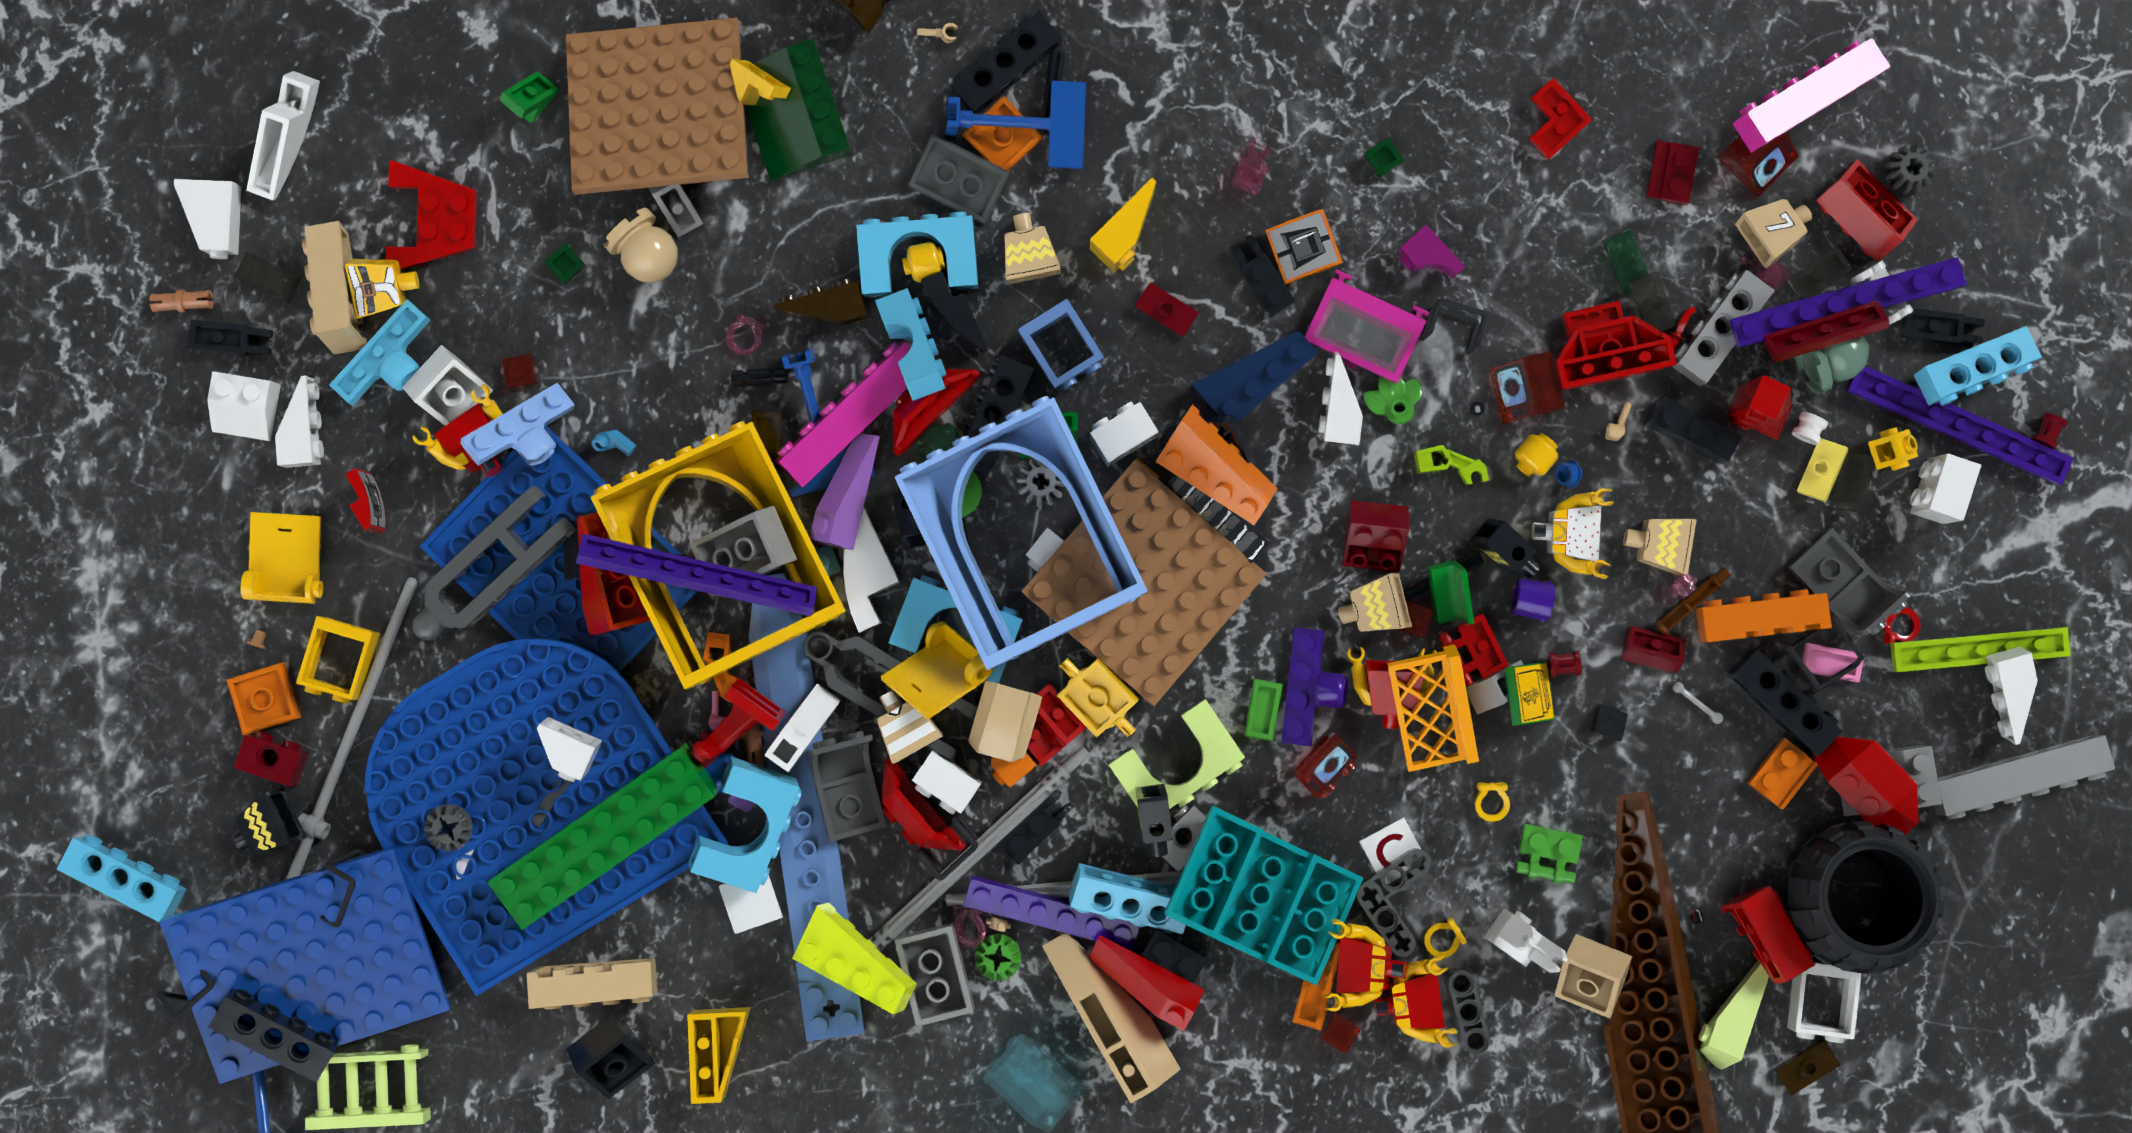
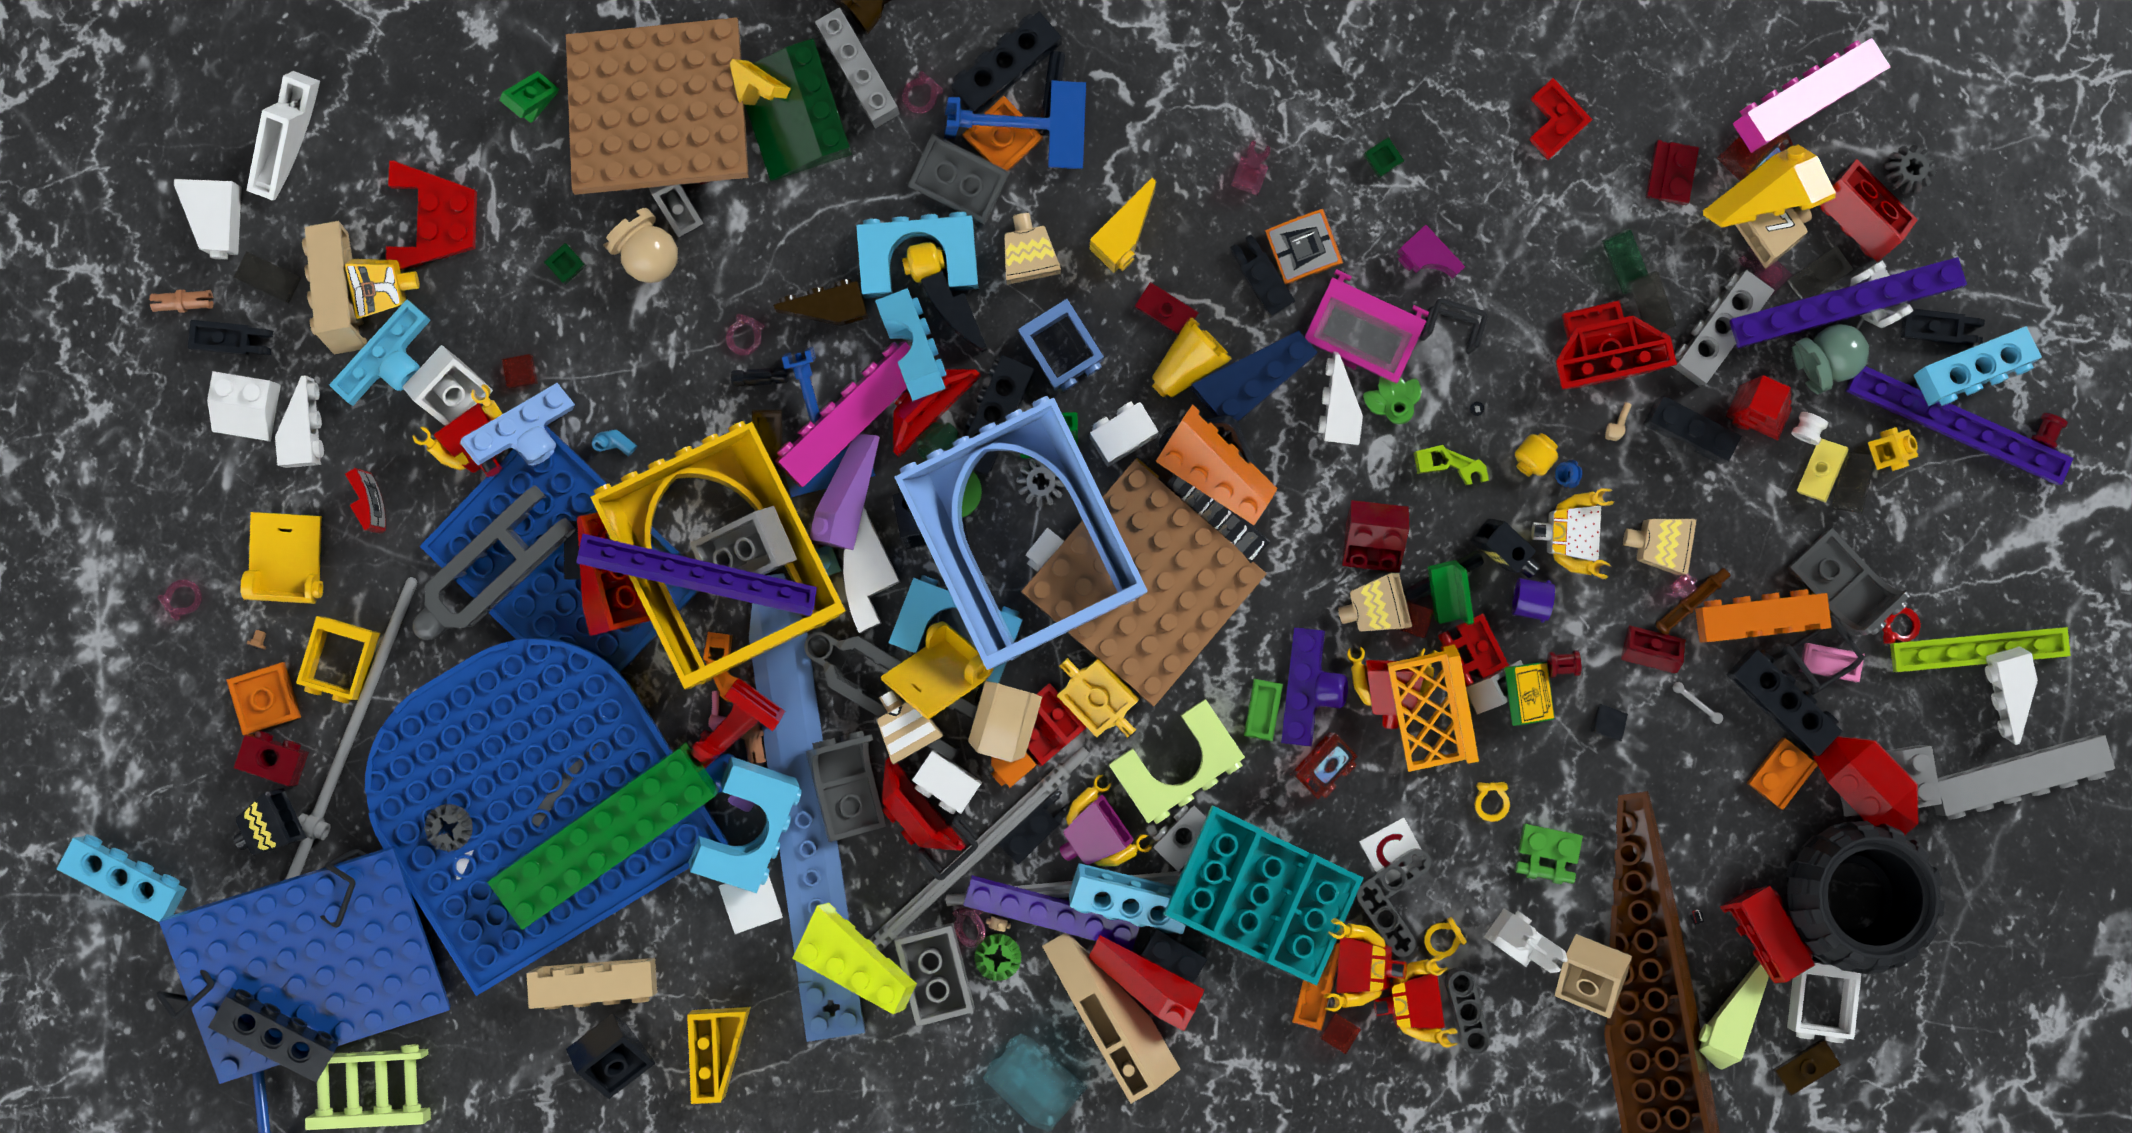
white slope [537,717,602,782] -> none
white slope [764,684,841,772] -> none
tan hand [917,23,958,44] -> none
black torso [1135,784,1173,857] -> none
clear red slope [1489,351,1565,424] -> none
red piece [1669,307,1696,350] -> none
dark red plate [1763,300,1889,363] -> none
white brick [1910,453,1981,524] -> none
none -> clear pink piece [157,579,202,621]
none -> light grey brick [815,7,900,128]
none -> clear pink piece [902,71,944,114]
none -> magenta torso [1059,775,1152,866]
none -> yellow cone [1152,318,1232,397]
none -> yellow wedge [1703,144,1836,228]

